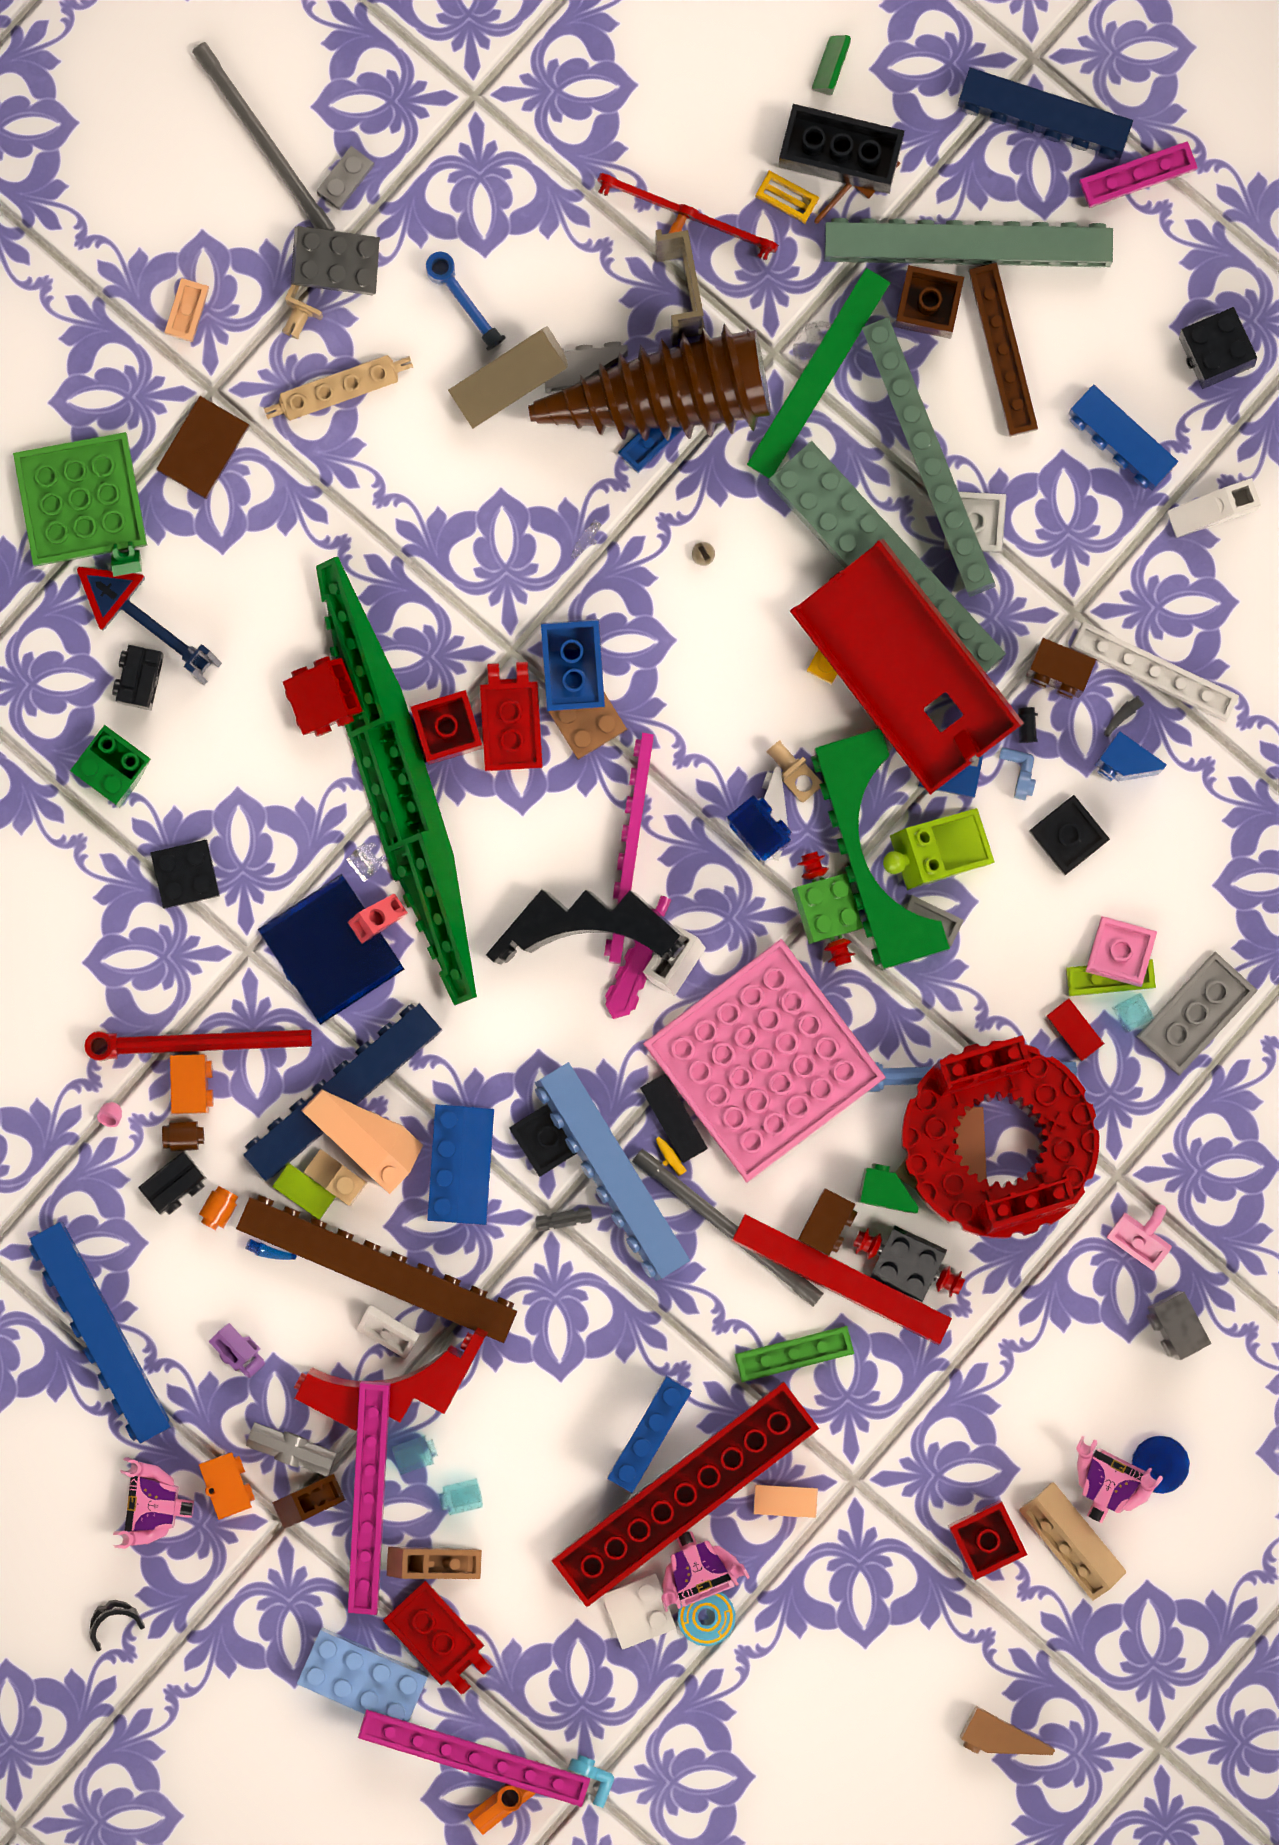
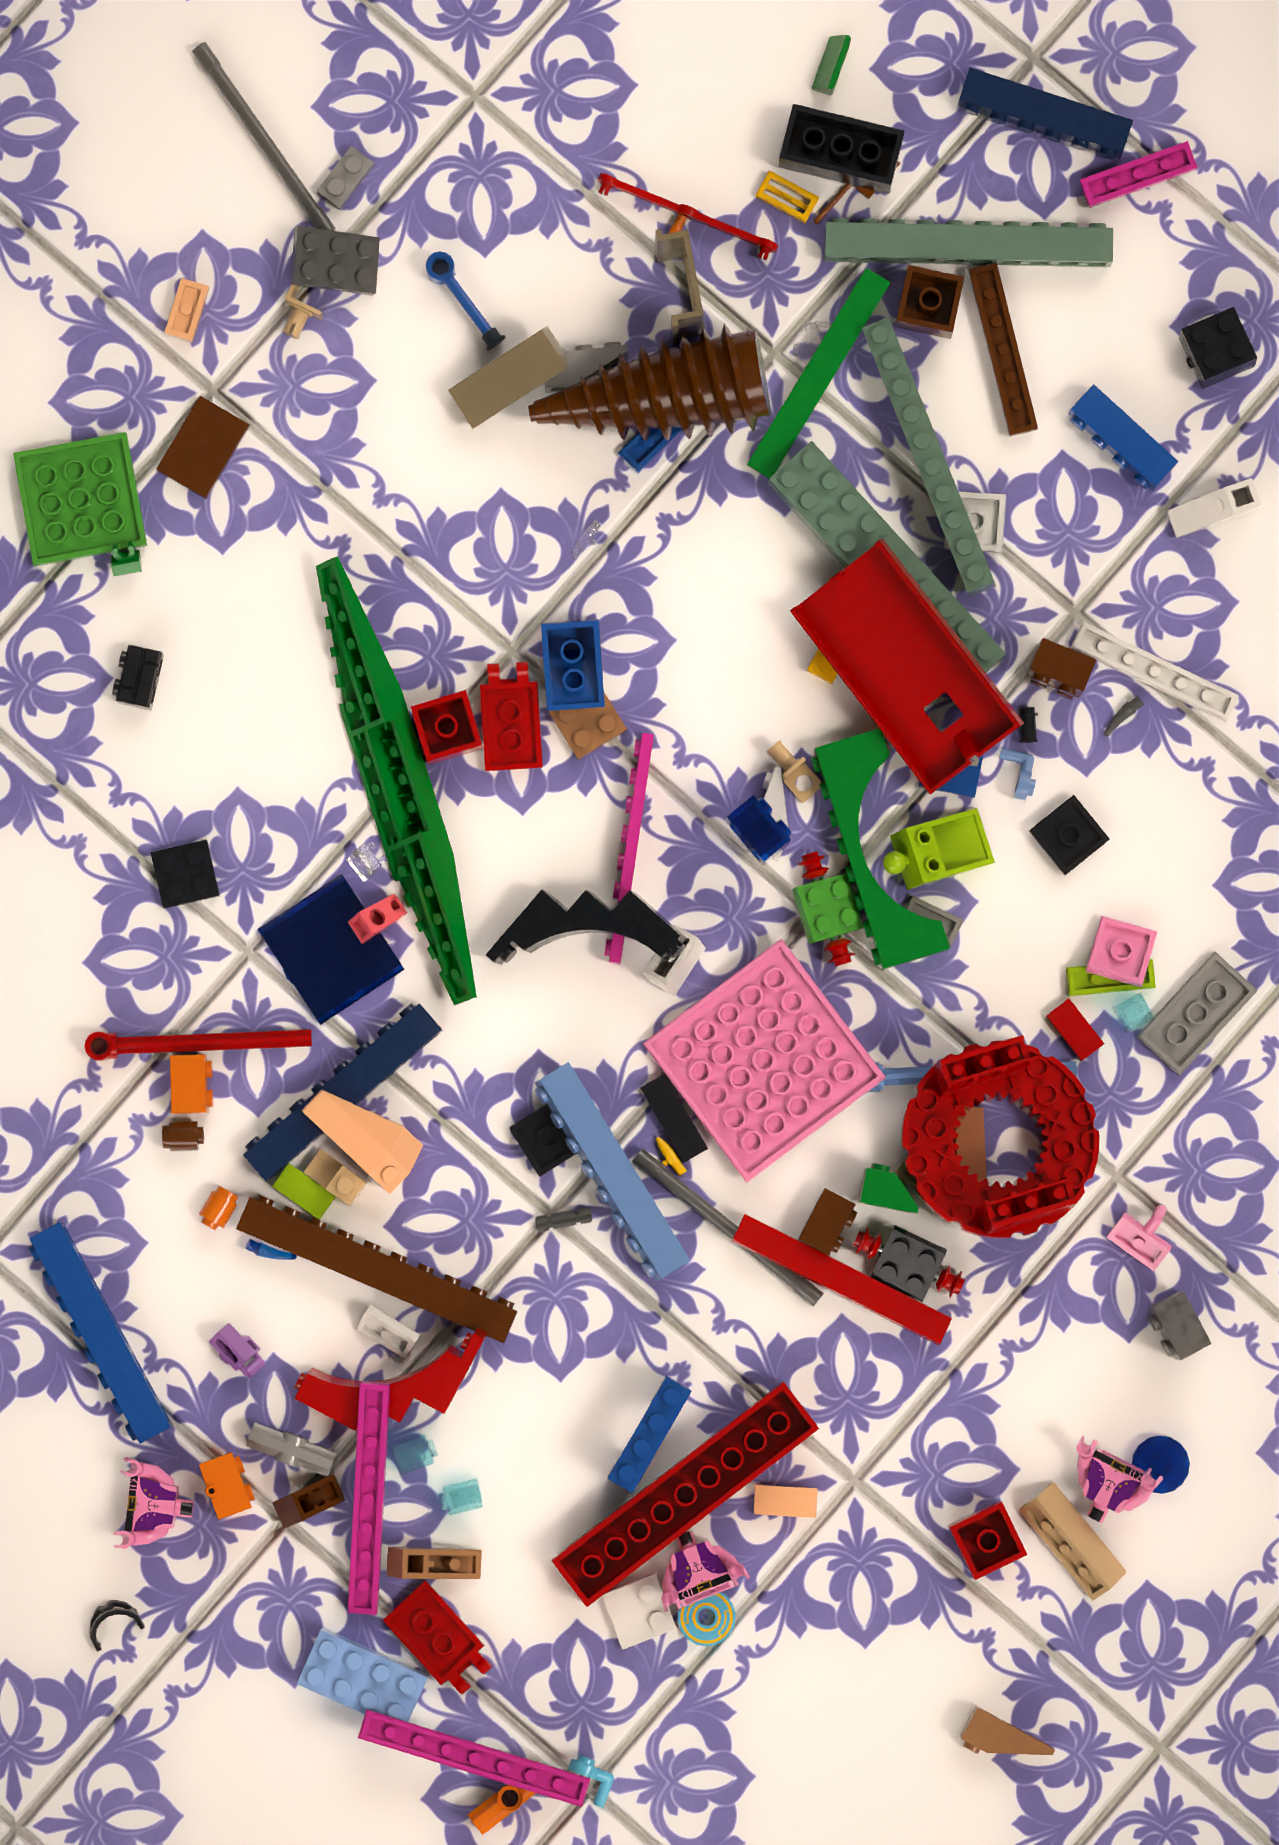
green slope [70,724,151,808] -> none
dark blue piece [77,567,222,686] -> none
bright pink hinge [97,1102,122,1127] -> none
black brick [138,1151,207,1215] -> none
tan plate [264,355,414,421] -> none
red brick [282,656,363,737] -> none
blue slope [427,1104,494,1225] -> none
dark pink sword [605,895,671,1019] -> none
dark tan hinge [692,542,715,566] -> none
bright green tile [734,1326,854,1382] -> none
blue slope [1095,731,1167,782] -> none

